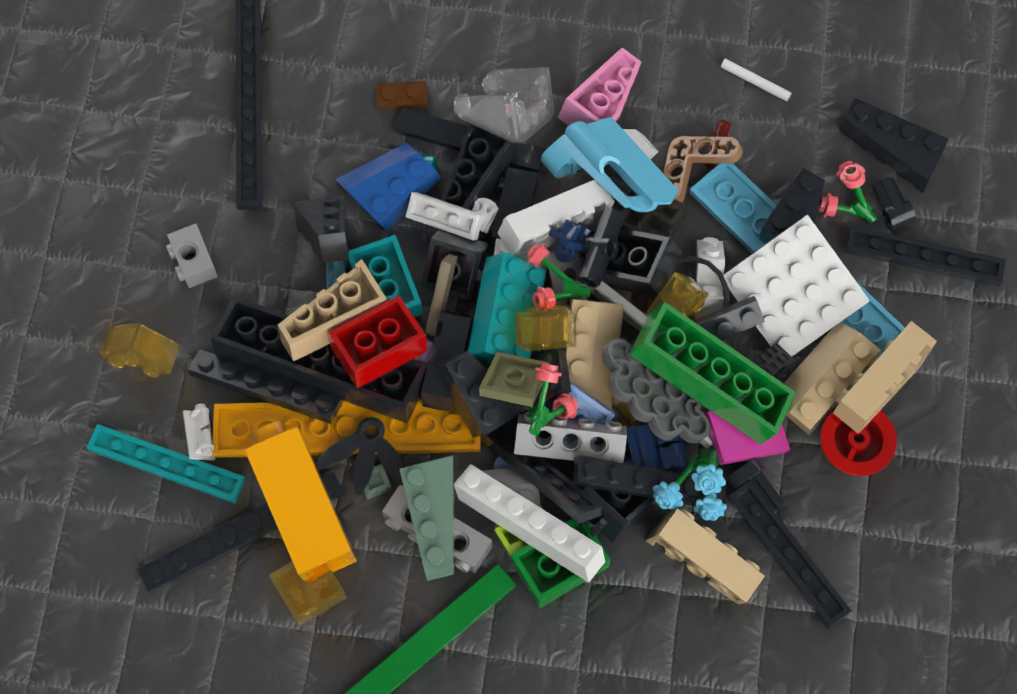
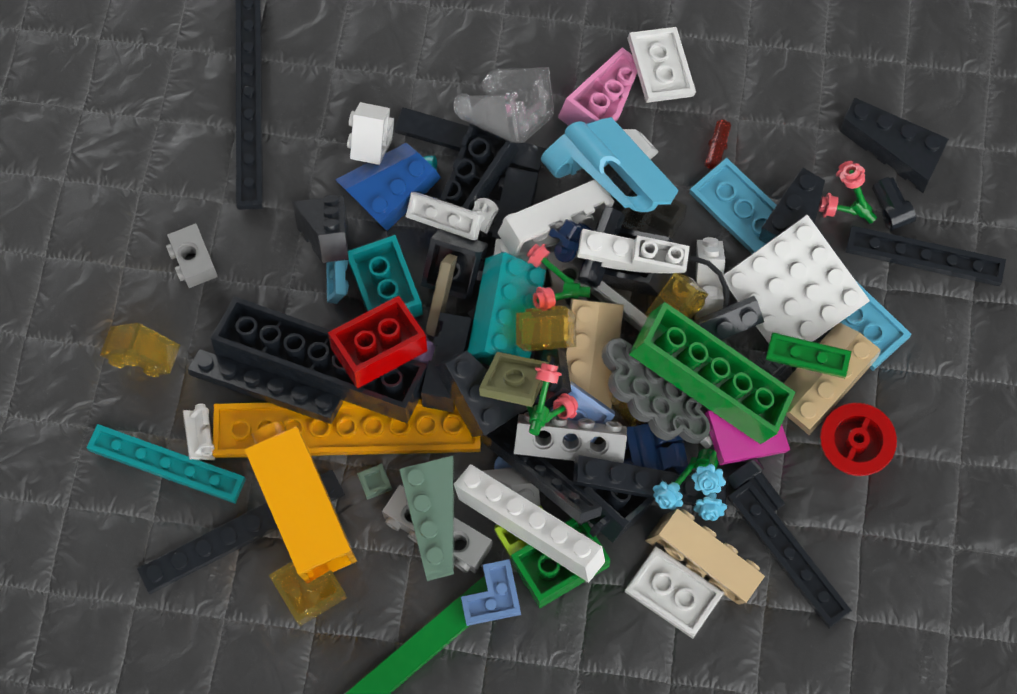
tan wedge [278,259,387,361] -> none
black plant [315,417,405,495] -> none
reddish brown plate [376,81,428,111] -> none
medium nougat beam [663,136,743,208] -> none
white bar [721,58,791,101] -> none
tan wedge [833,321,937,434] -> none
none -> white brick [347,102,394,165]
none -> medium blue plate [461,559,521,626]
none -> white slope [577,229,689,273]
none -> white tile [625,546,724,639]
none -> white plate [627,27,696,103]
none -> green tile [765,332,852,379]

